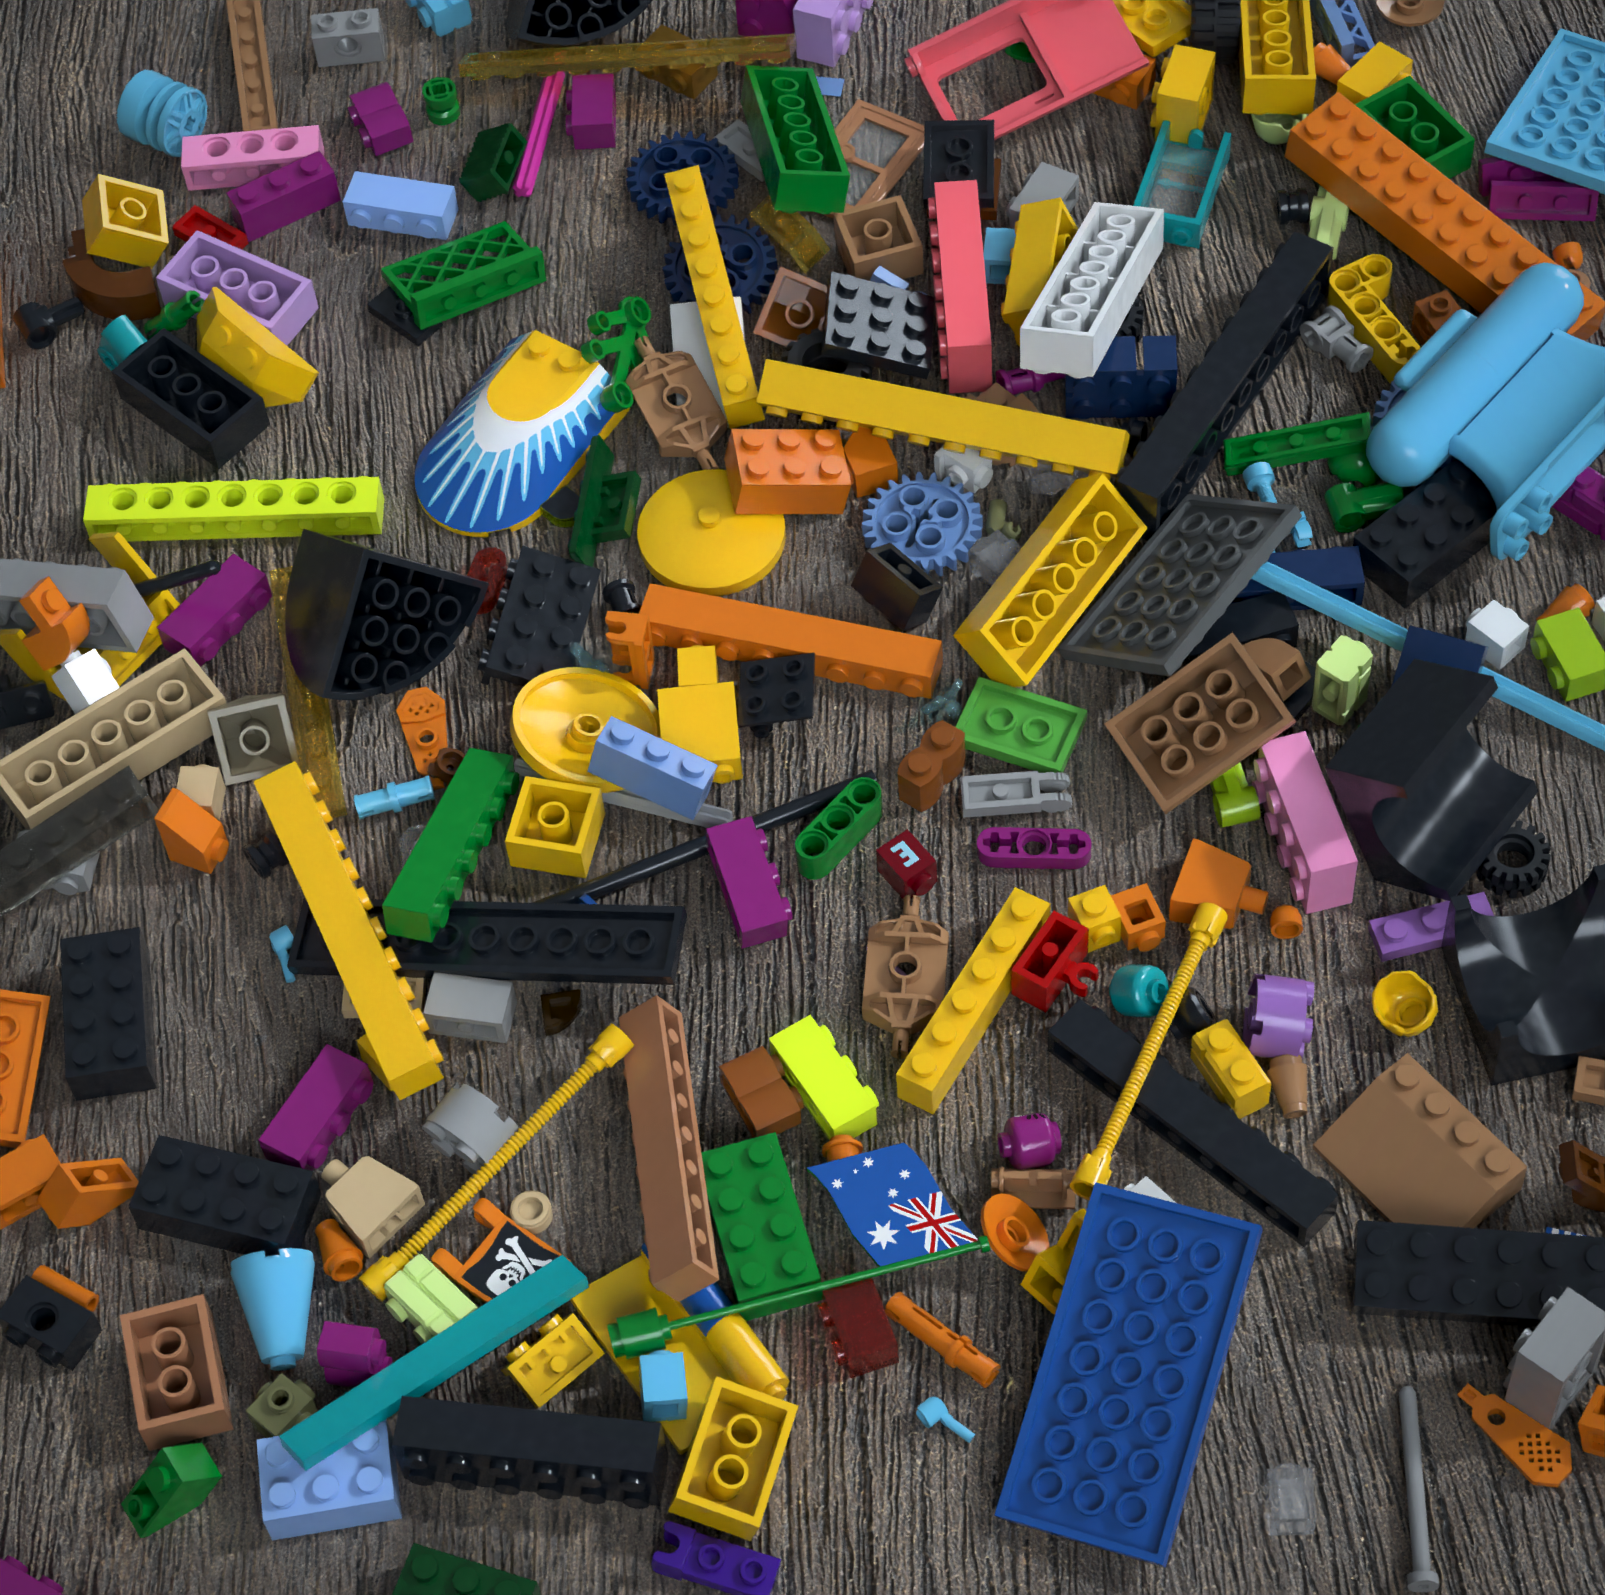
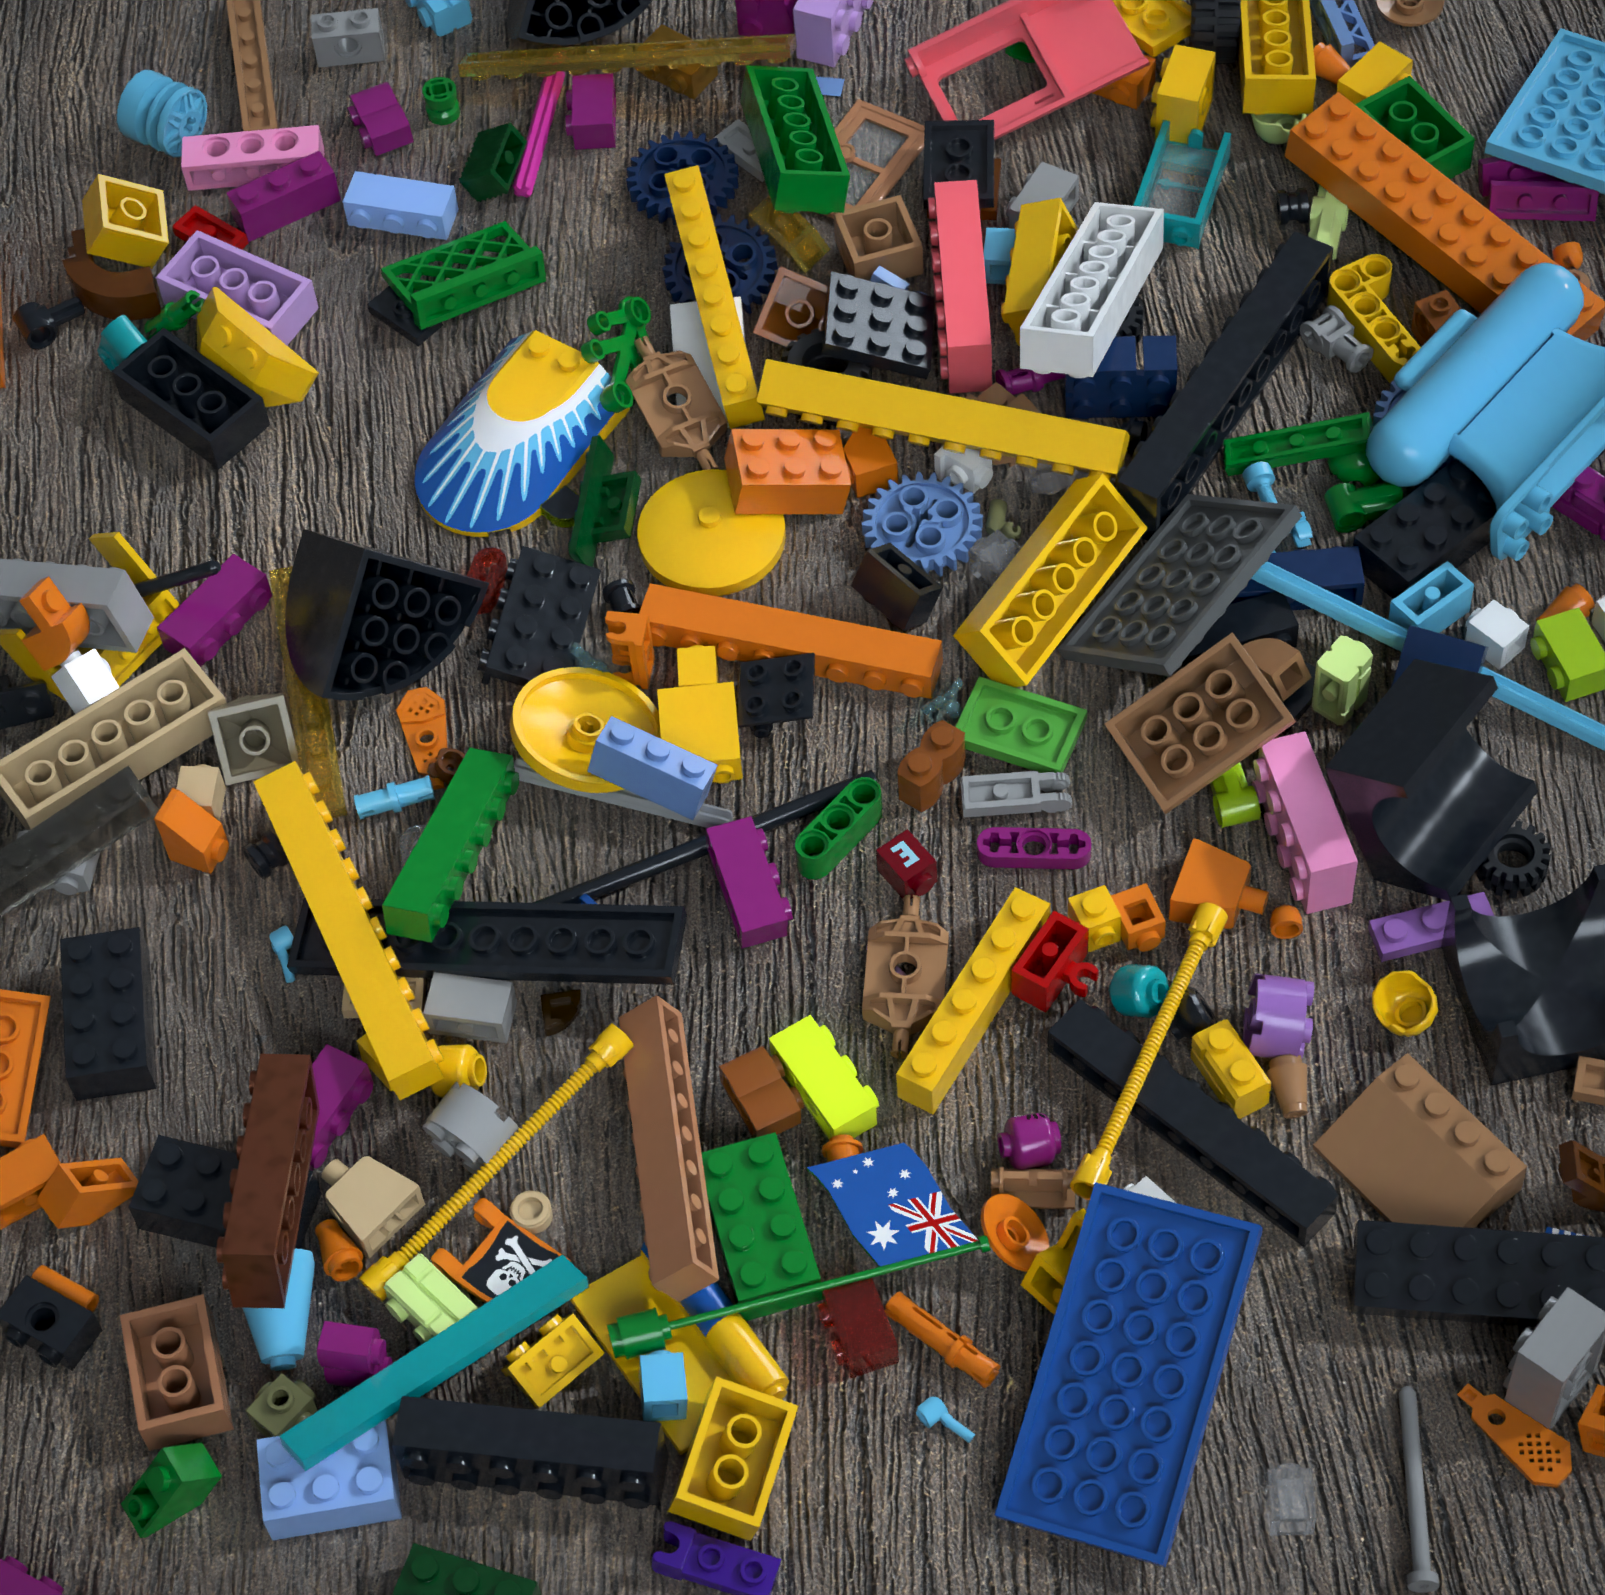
neon yellow brick [83,476,385,542] -> none
yellow brick [505,776,606,879] -> none
none -> copper brick [216,1054,320,1308]
none -> yellow head [430,1044,487,1098]
none -> medium azure brick [1388,561,1474,633]

